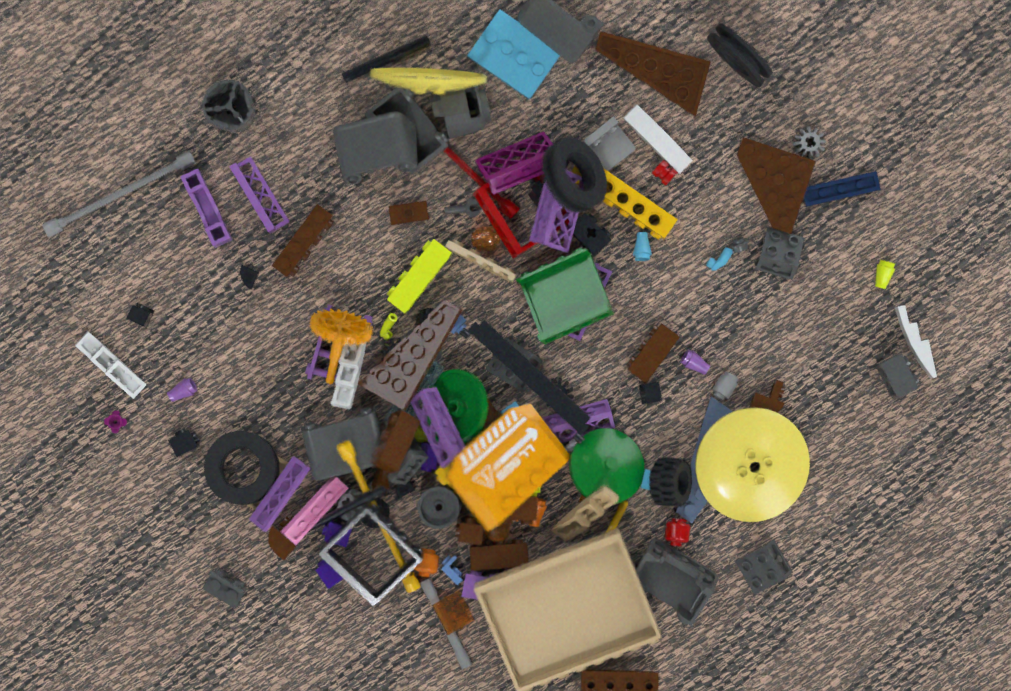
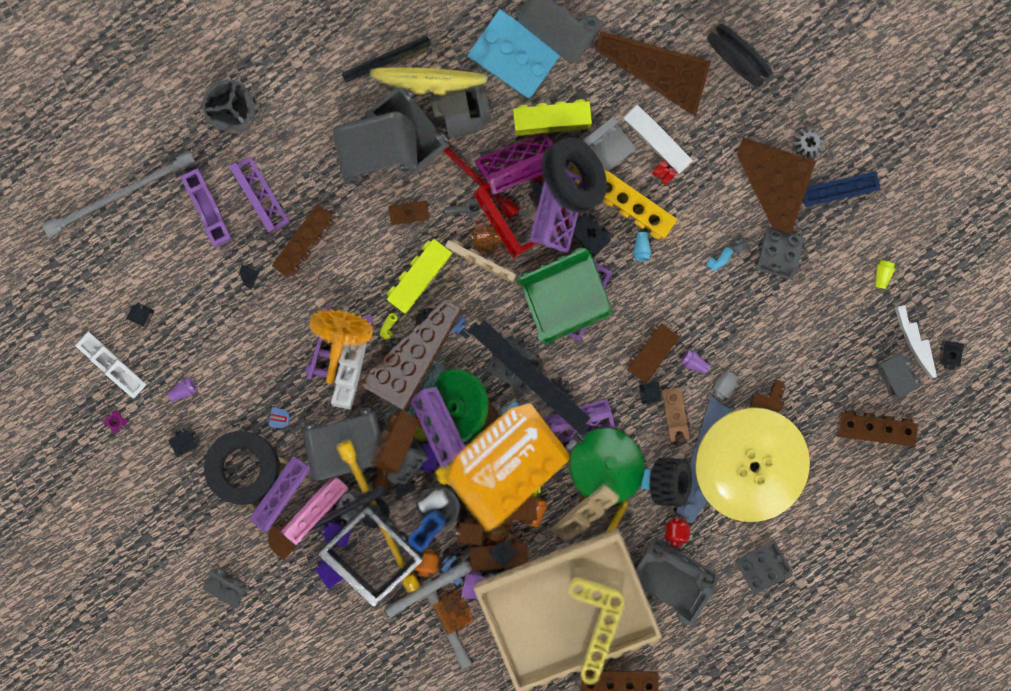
none -> medium blue tile [269,407,290,428]
none -> light grey piece [385,561,471,617]
none -> blue brick [409,509,447,551]
none -> white cone [418,489,449,513]
none -> black tile [489,540,516,567]
none -> neon yellow brick [513,100,592,136]
none -> light yellow beam [569,577,624,684]
none -> medium nougat plate [662,387,690,443]
none -> reddish brown brick [836,410,918,447]
none -> black brick [939,341,964,370]

